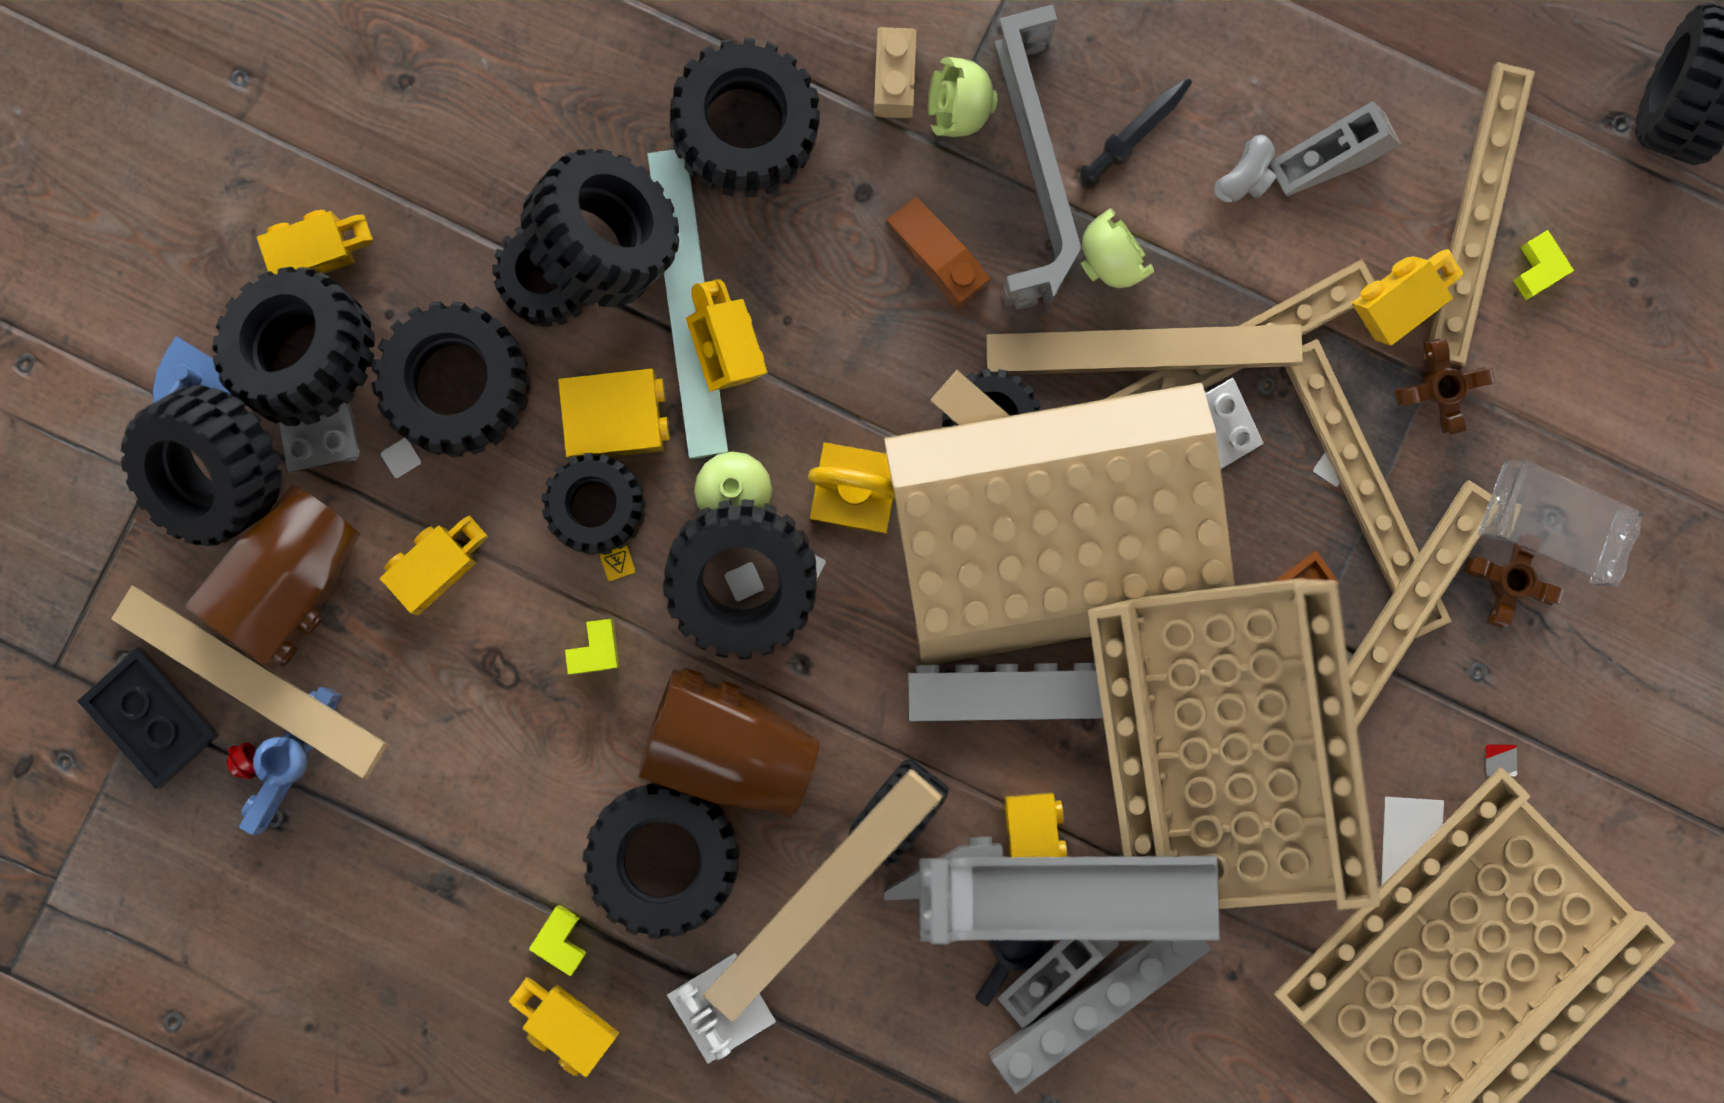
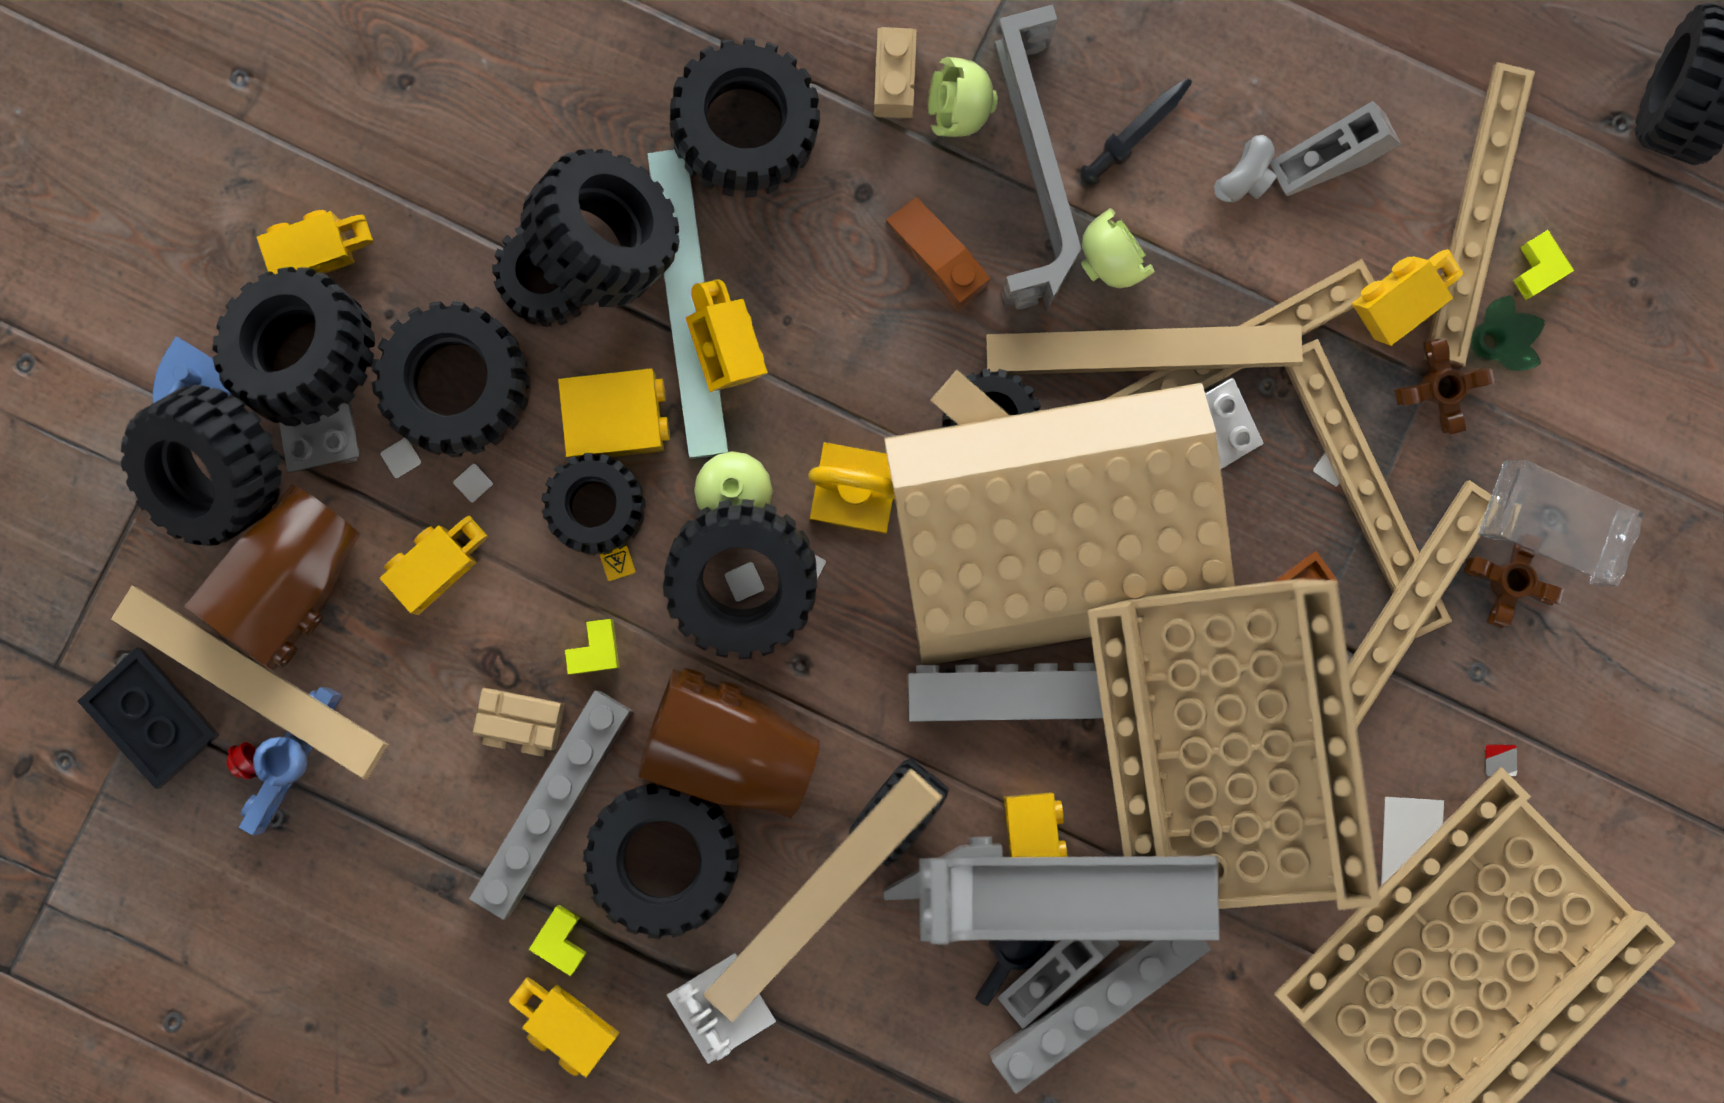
none -> white sticker [453,463,493,503]
none -> light grey brick [469,690,634,920]
none -> tan brick [473,688,565,757]
none -> clear green plate [1471,295,1545,371]

